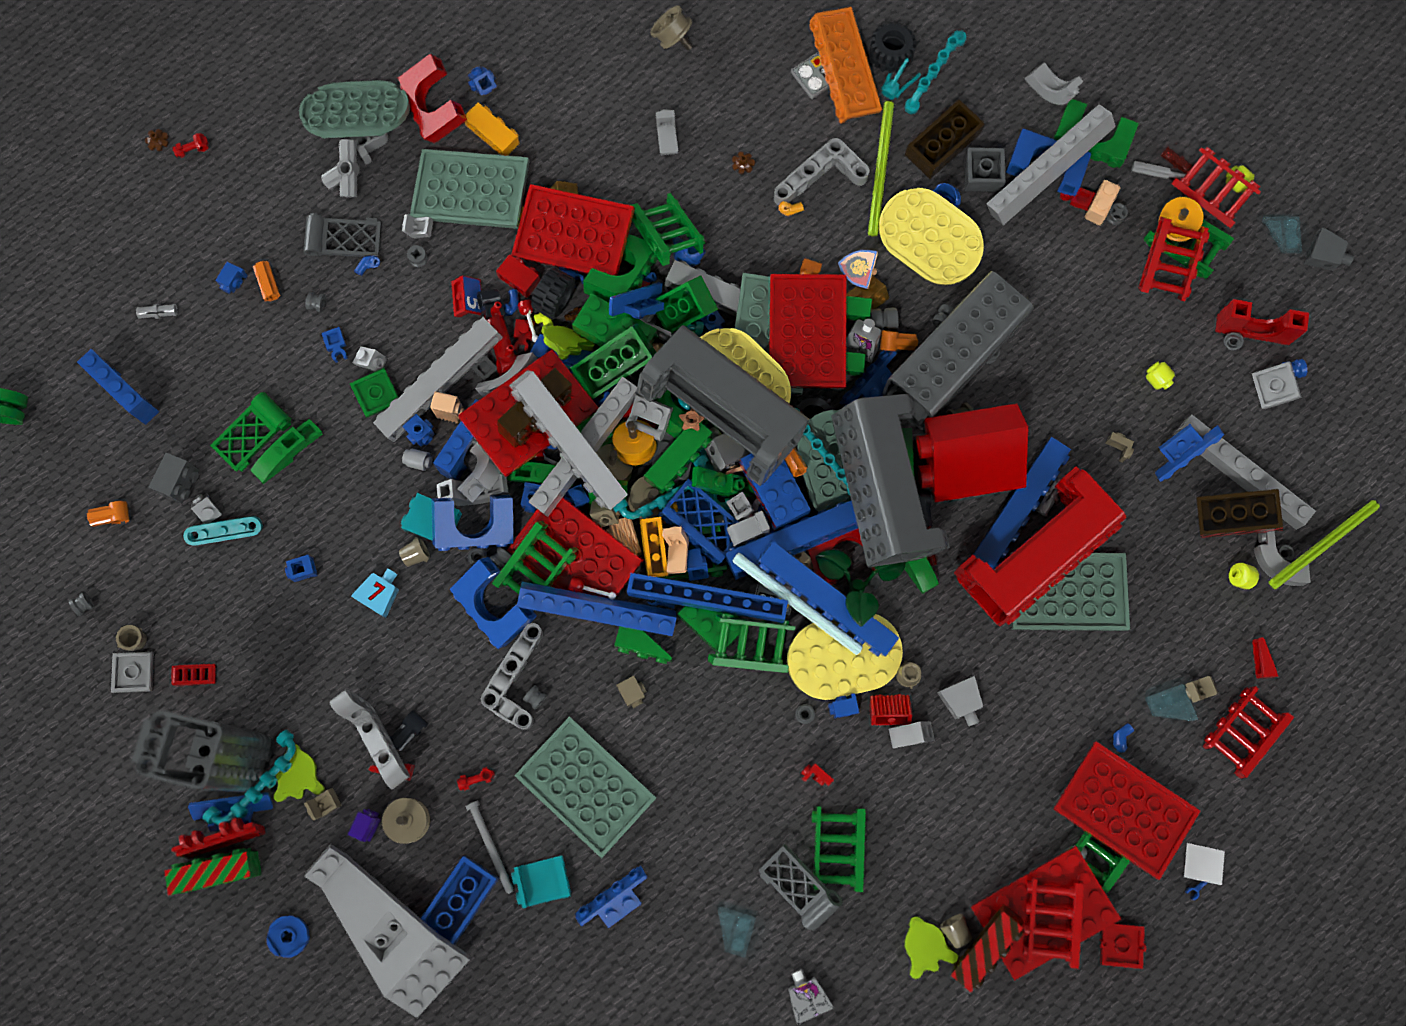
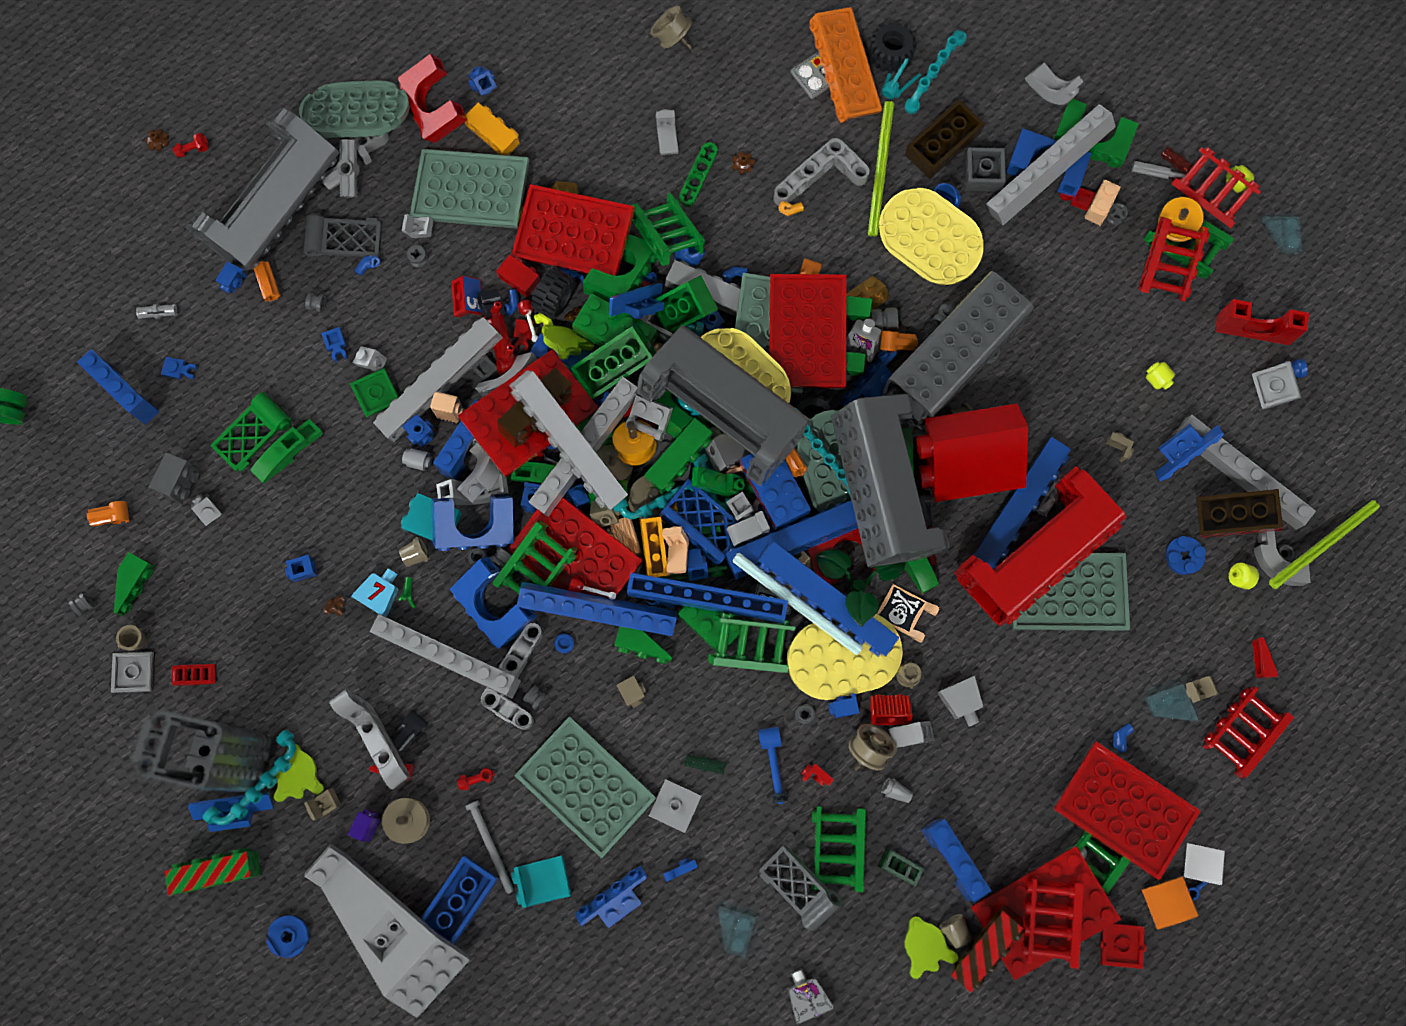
red hinge [172,818,266,859] -> none
teal plate [183,516,263,546] -> none
nougat plate [679,408,704,431] -> none
shield [838,250,878,289] -> none
dark grey plate [1224,332,1244,350] -> none
dark grey torso [1304,227,1354,271] -> none
none -> green slope [114,552,154,616]
none -> blue plate [161,357,198,380]
none -> dark grey piece [185,108,339,270]
none -> reddish brown plant [323,595,345,616]
none -> light grey brick [370,614,521,699]
none -> green bar [398,577,416,608]
none -> blue tile [554,634,574,654]
none -> light grey plate [649,779,701,833]
none -> blue plate [663,858,698,882]
none -> green beam [679,142,717,207]
none -> clear green pin [684,754,726,775]
none -> blue arm [722,267,747,284]
none -> blue piece [758,727,788,804]
none -> dark tan wheel [849,724,897,771]
none -> flag [877,584,939,643]
none -> dark green slope [877,849,924,887]
none -> light grey cone [882,778,913,803]
none -> blue arch [921,819,991,902]
none -> orange slope [1142,876,1199,930]
none -> blue plate [1165,536,1206,575]

